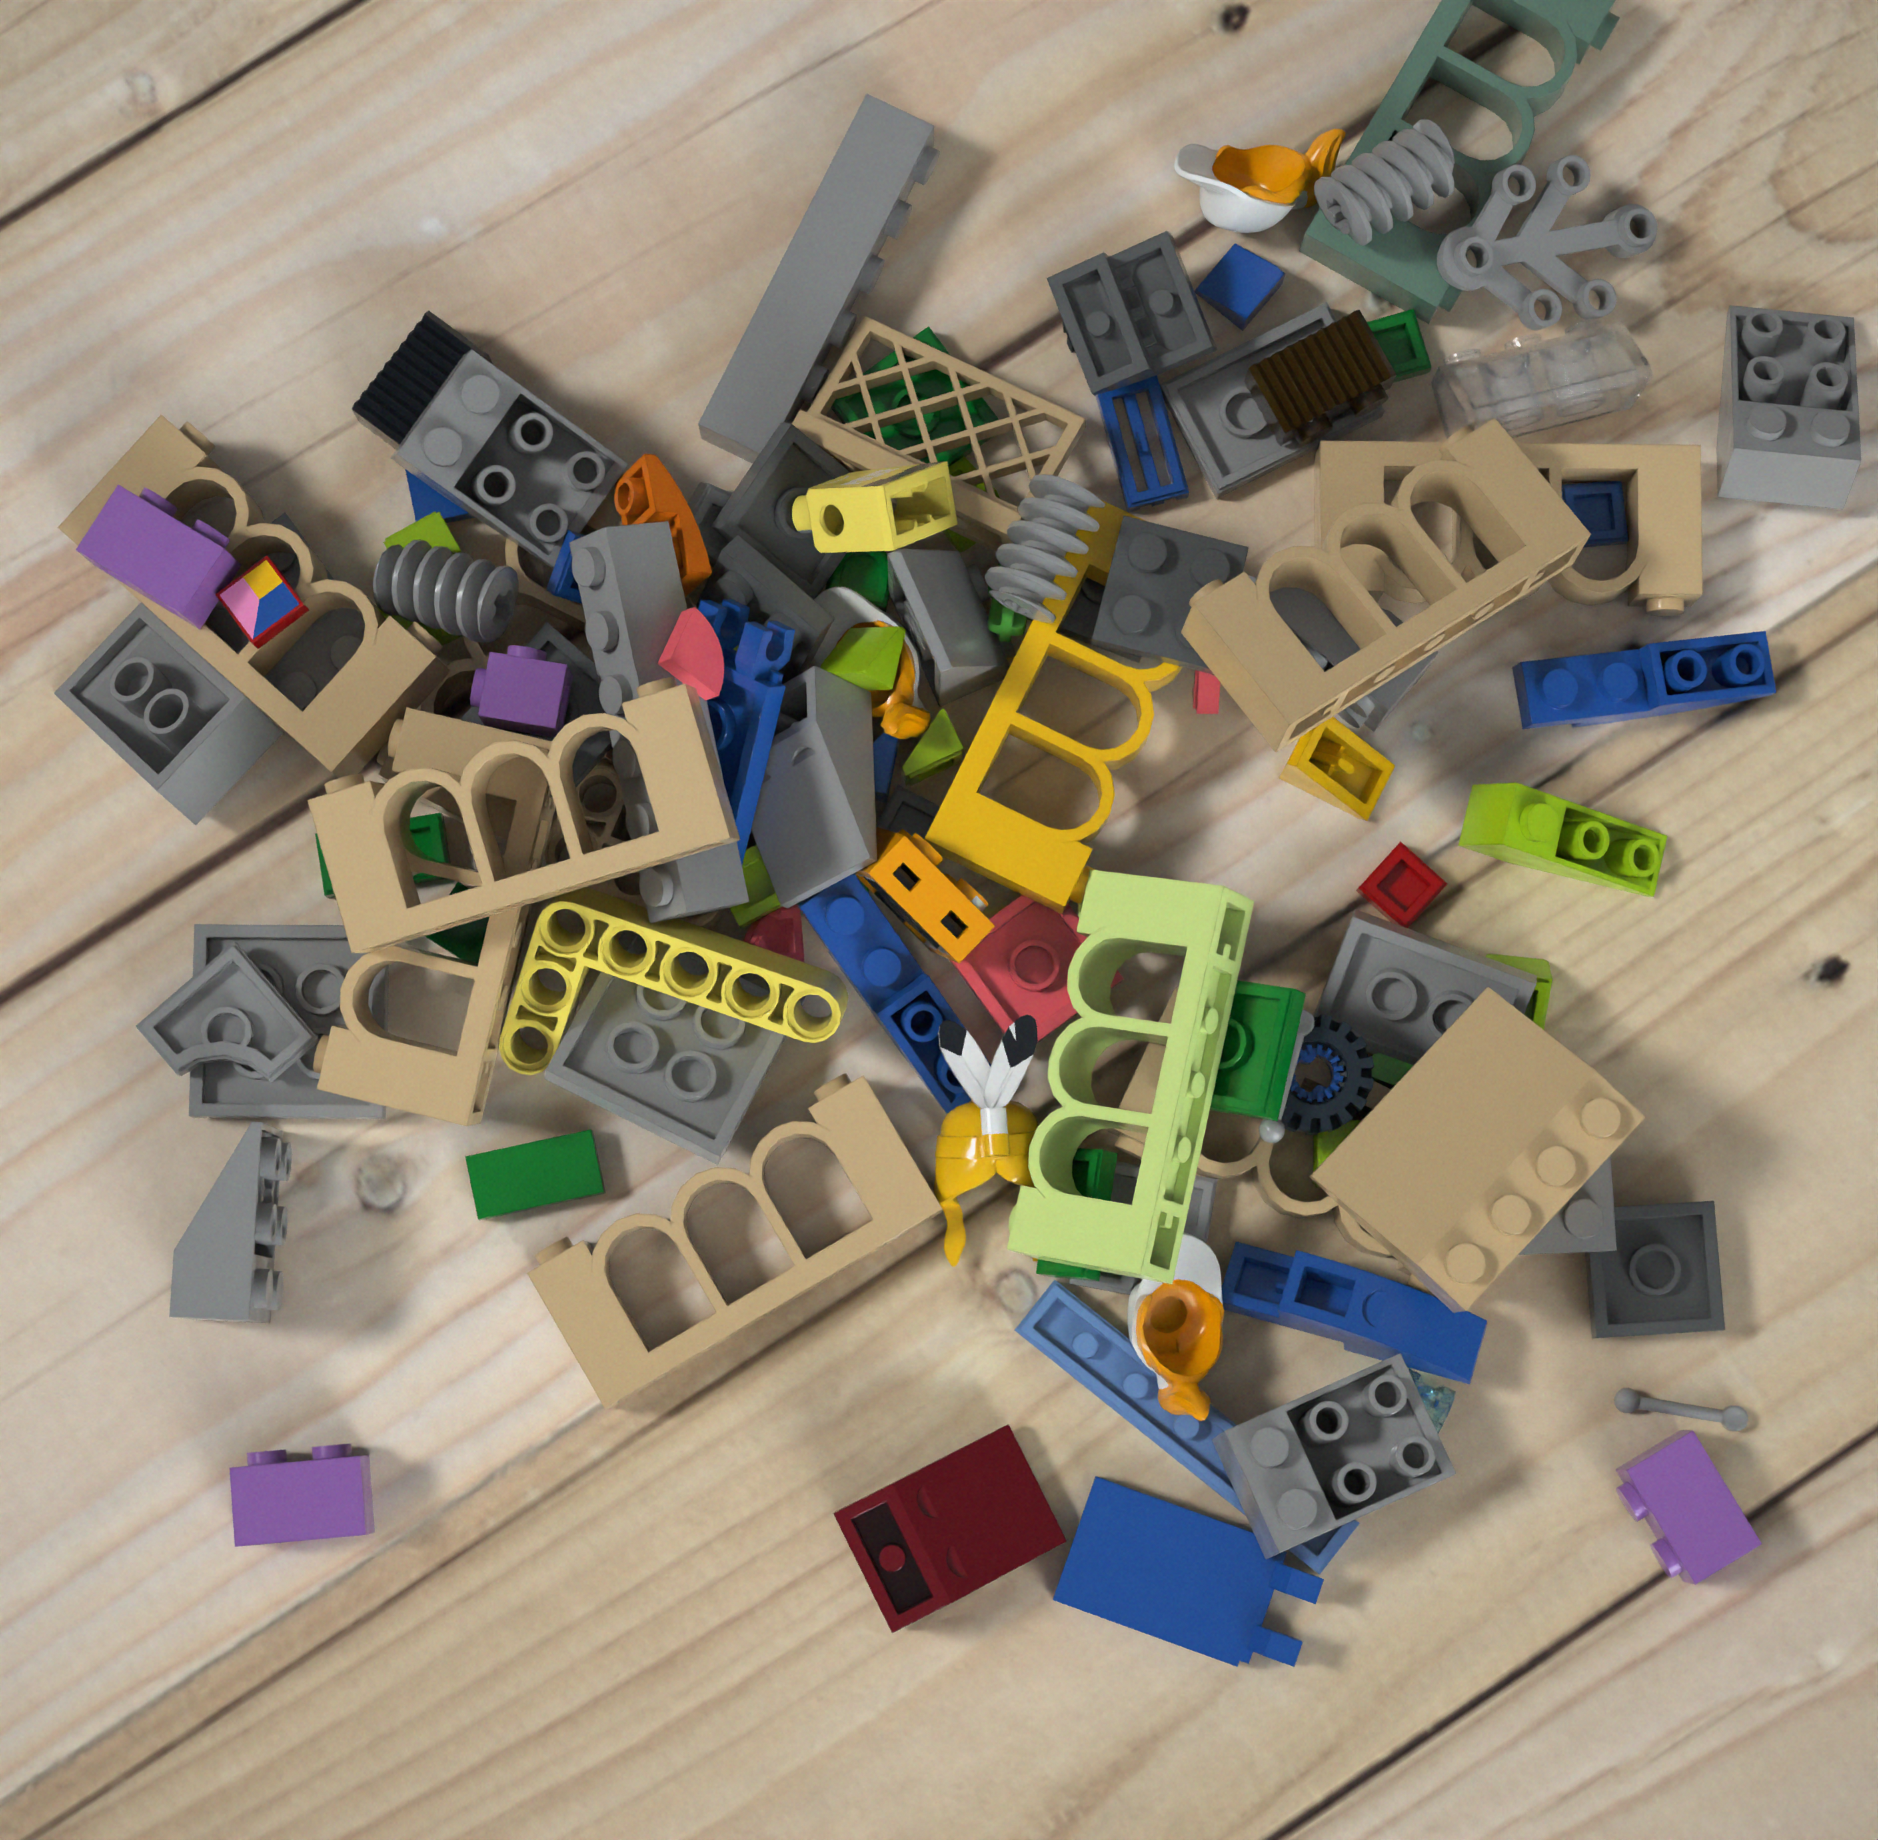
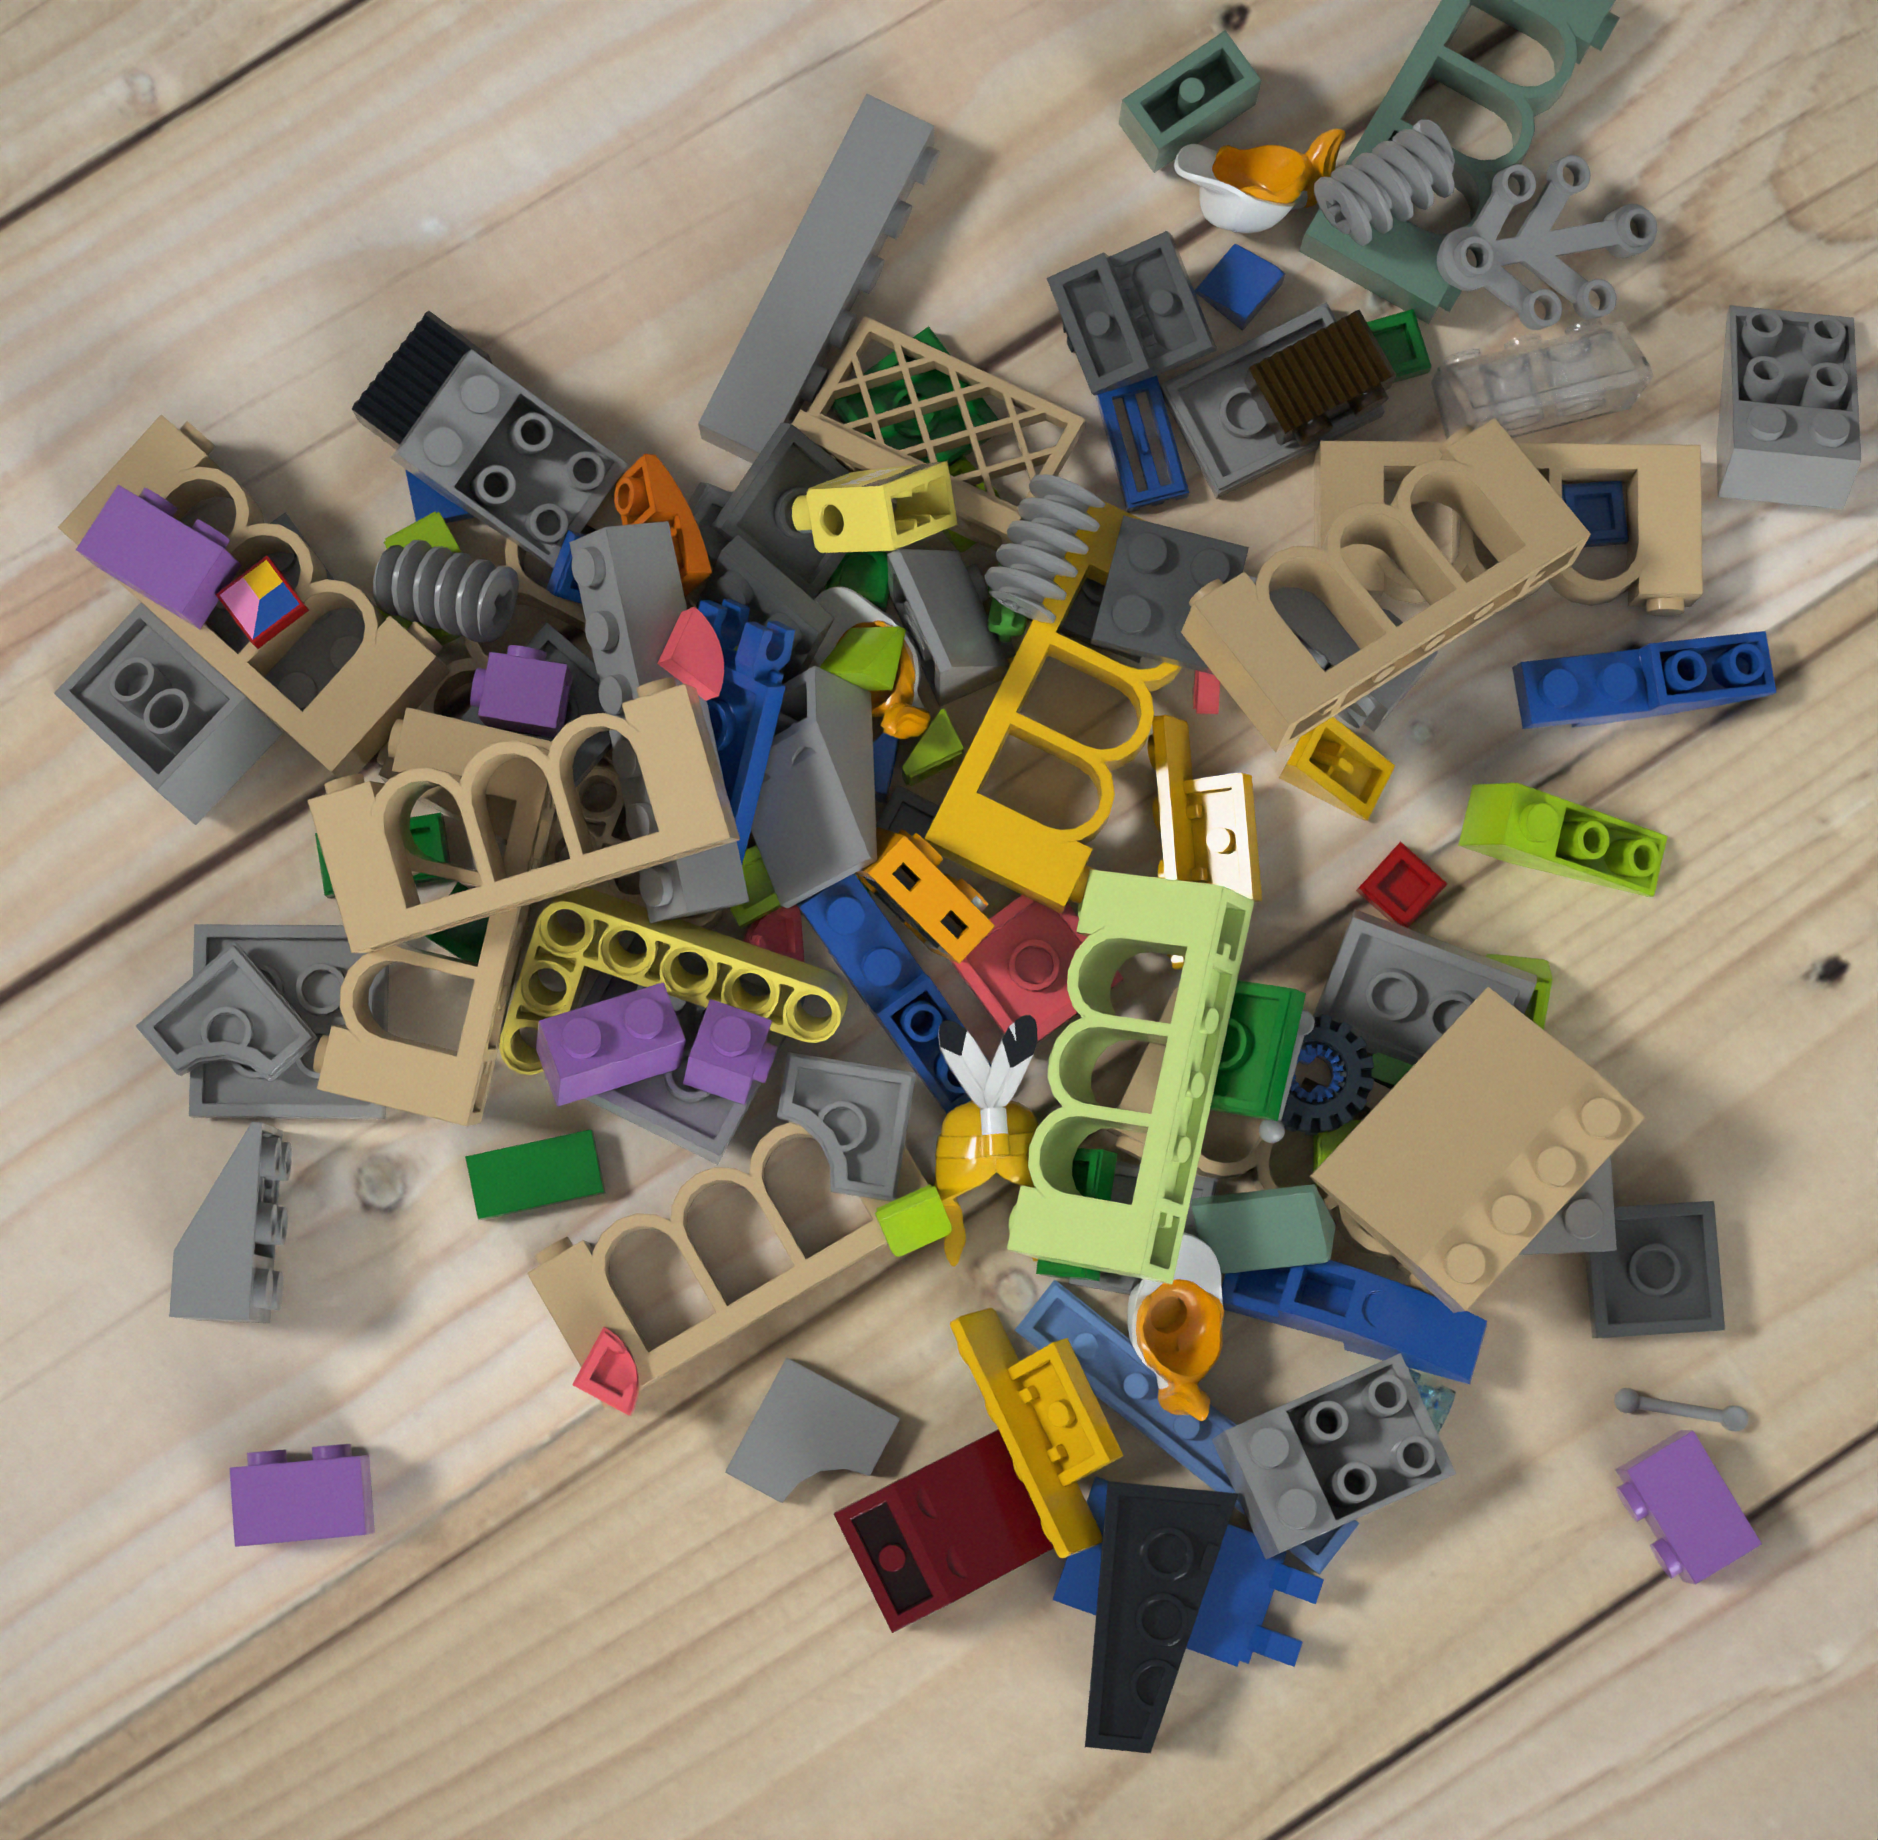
none -> medium lavender brick [536,982,686,1107]
none -> coral tile [572,1327,639,1416]
none -> medium lavender brick [683,999,778,1105]
none -> light grey tile [725,1357,900,1503]
none -> light grey tile [777,1052,916,1202]
none -> lime slope [875,1184,952,1257]
none -> yellow bracket [950,1308,1124,1558]
none -> black wing [1085,1481,1239,1754]
none -> sand green brick [1119,30,1262,173]
none -> yellow bracket [1147,715,1262,970]
none -> sand green slope [1191,1184,1336,1274]

